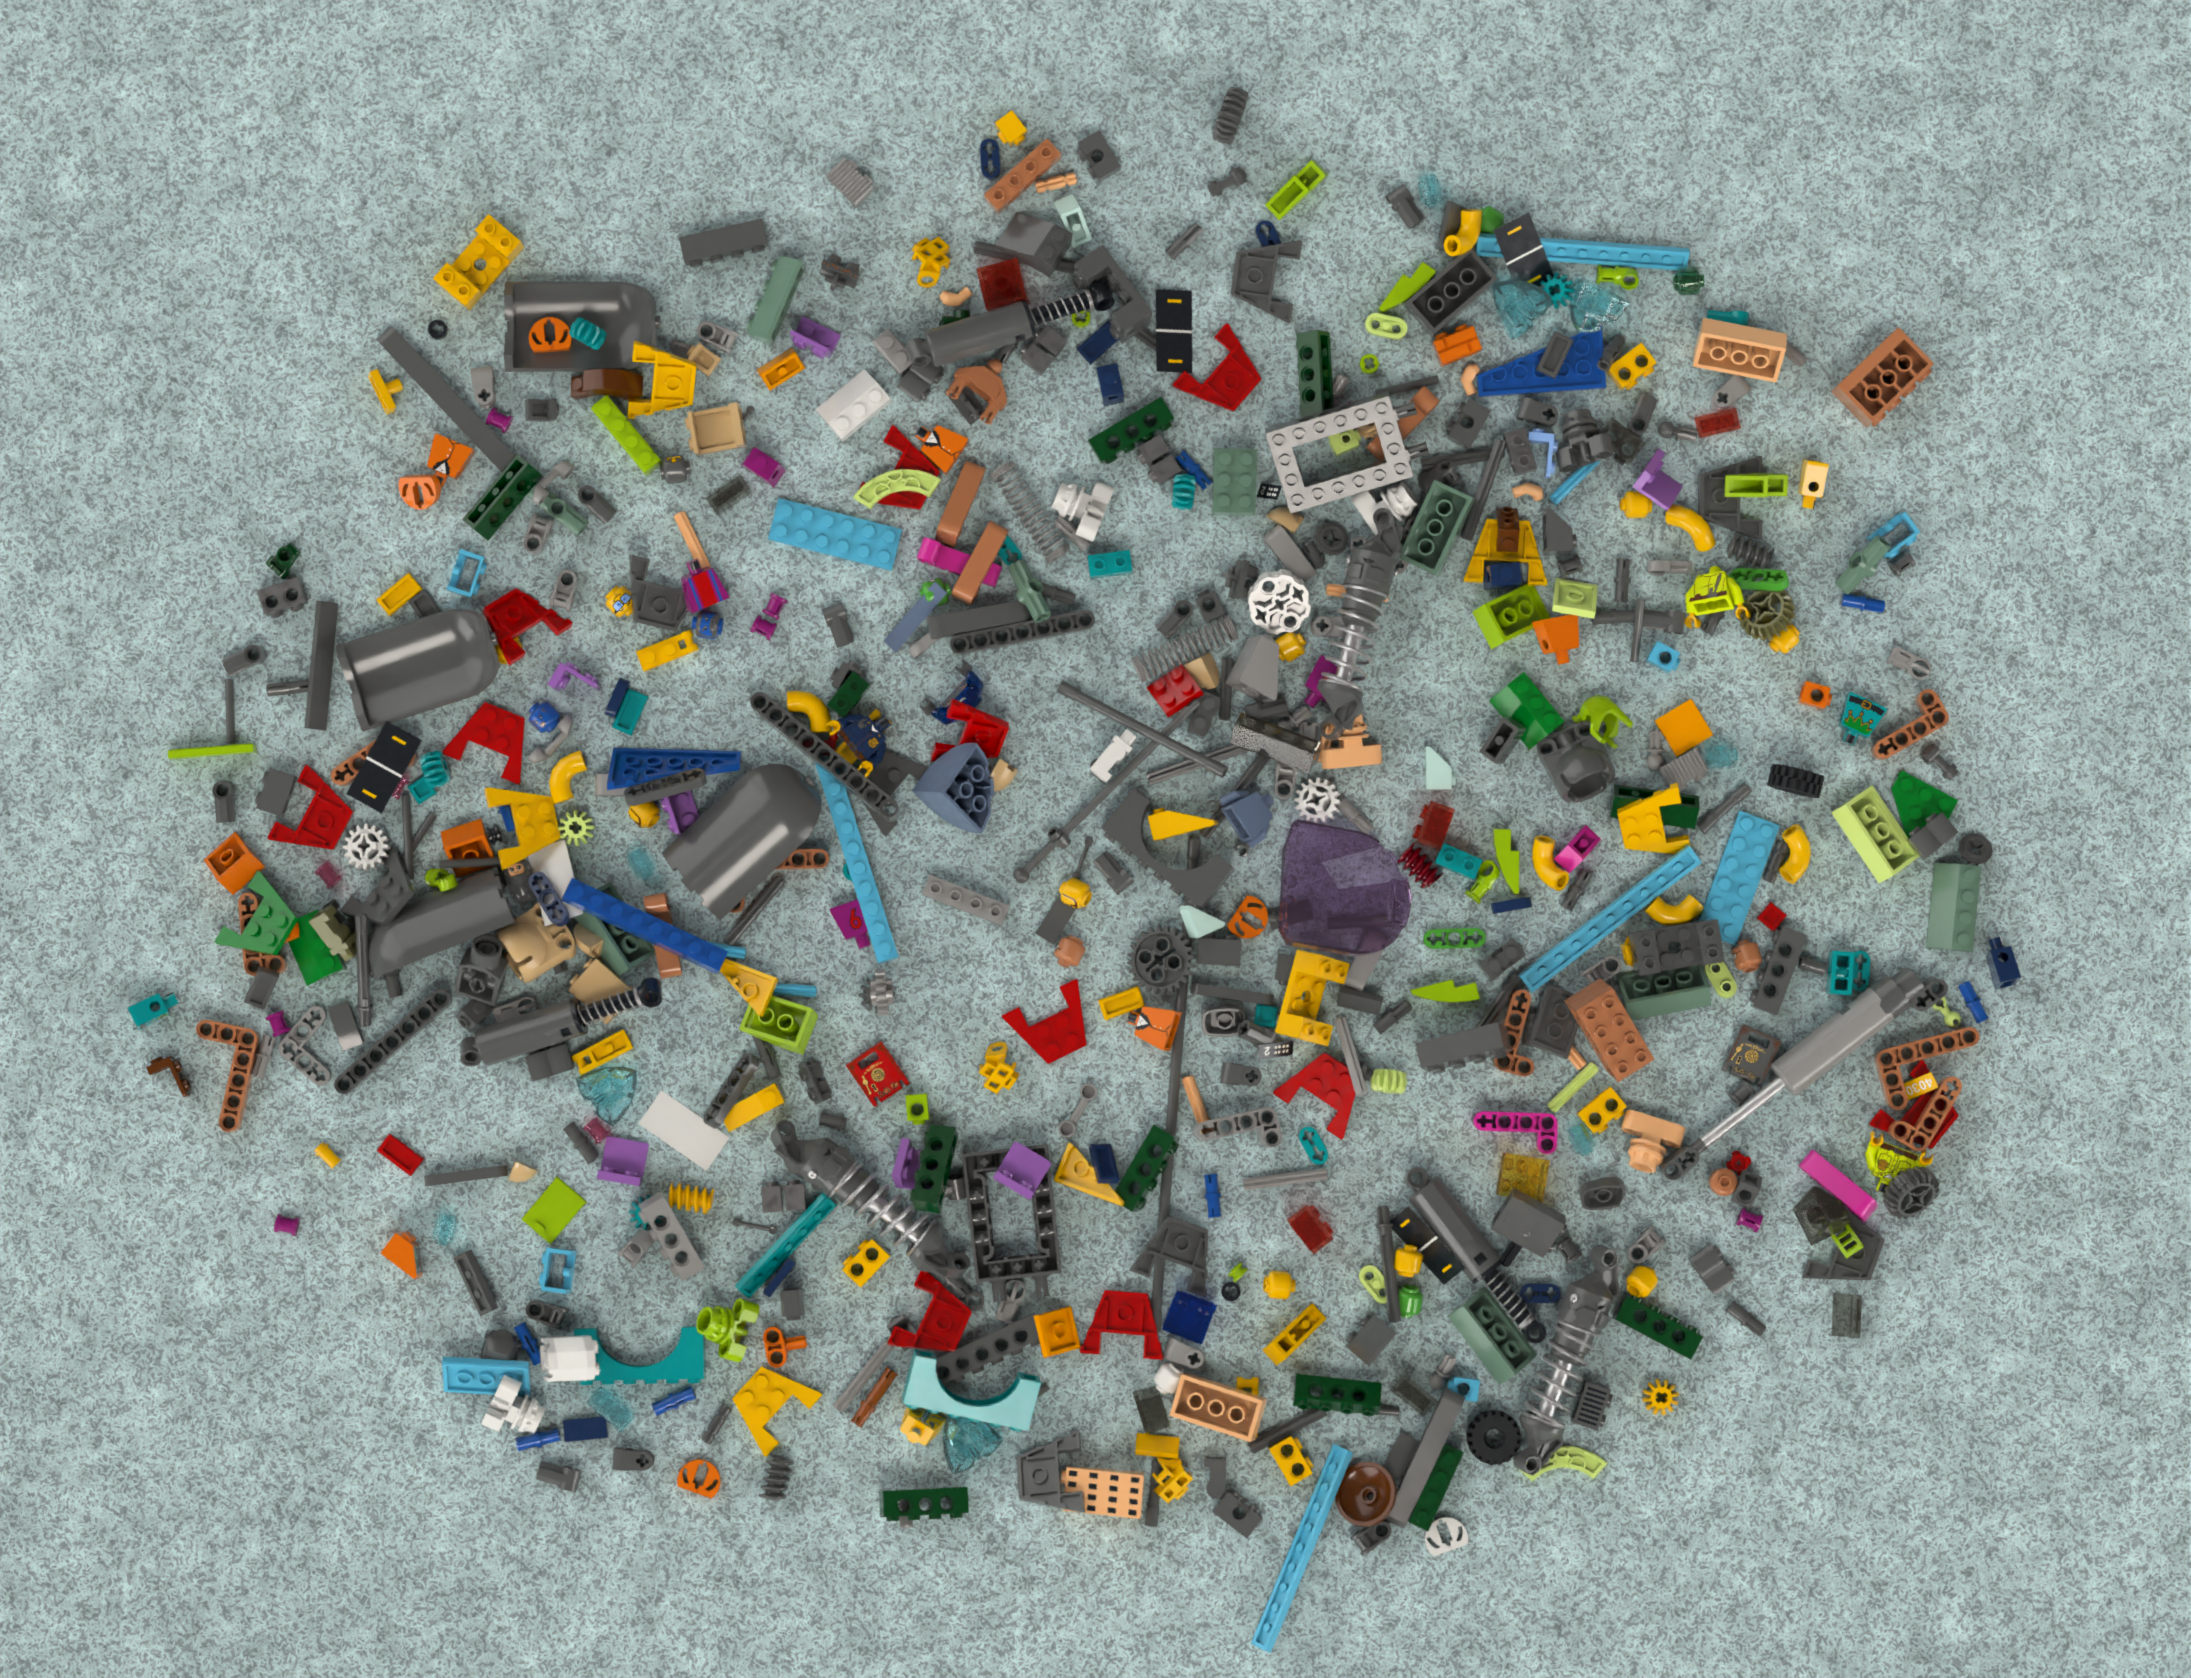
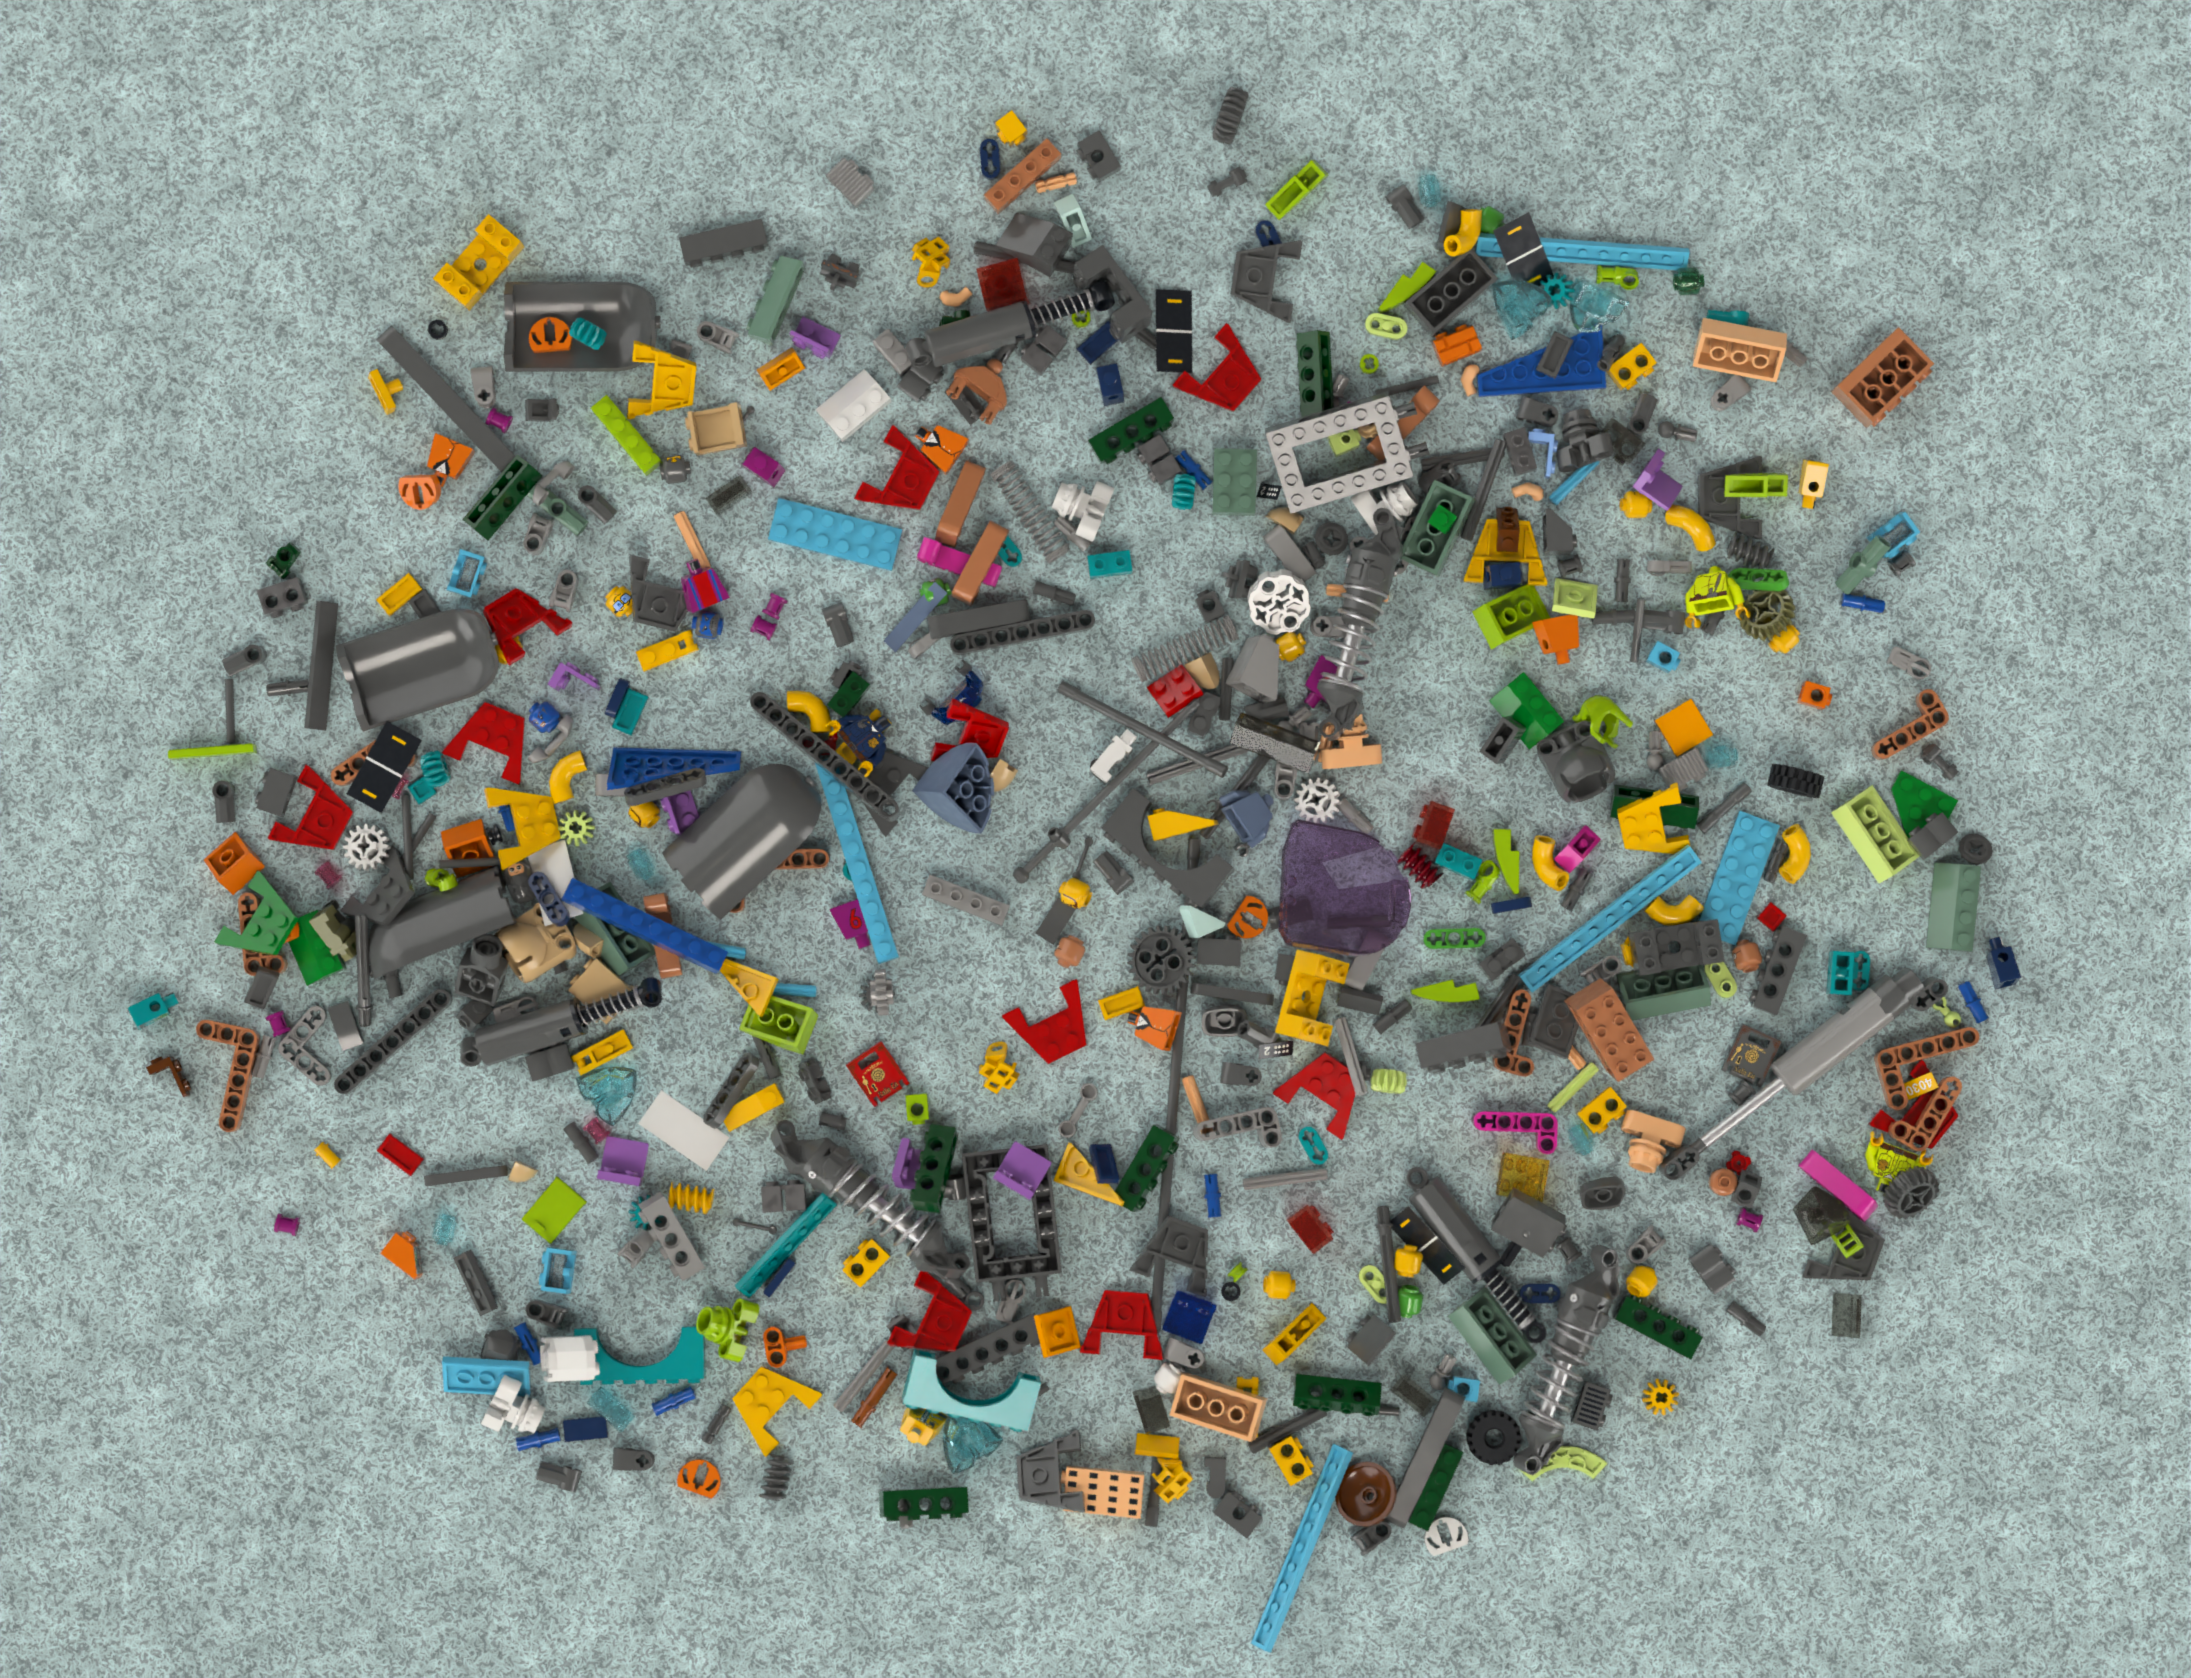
reddish brown arch [571,369,643,400] -> none
tan bracket [687,343,721,377] -> none
dark grey axle [724,876,785,946] -> none
dark grey brick [780,1288,805,1321] -> none
yellowish green tile [853,469,942,510] -> none
sand green piece [1008,560,1051,623] -> none
dark grey piece [1155,600,1193,640] -> none
dark grey axle [1165,223,1203,260] -> none
teal tile [1254,1004,1278,1028] -> none
dark grey tile [1383,1432,1420,1480] -> none
light aqua slope [1425,746,1456,790] -> none
dark grey brick [1446,399,1491,450] -> none
clear red tile [1694,408,1741,439] -> none
dark grey pin [1798,955,1827,976] -> none
torso [1838,692,1887,746] -> none
none -> green plate [1427,504,1457,534]

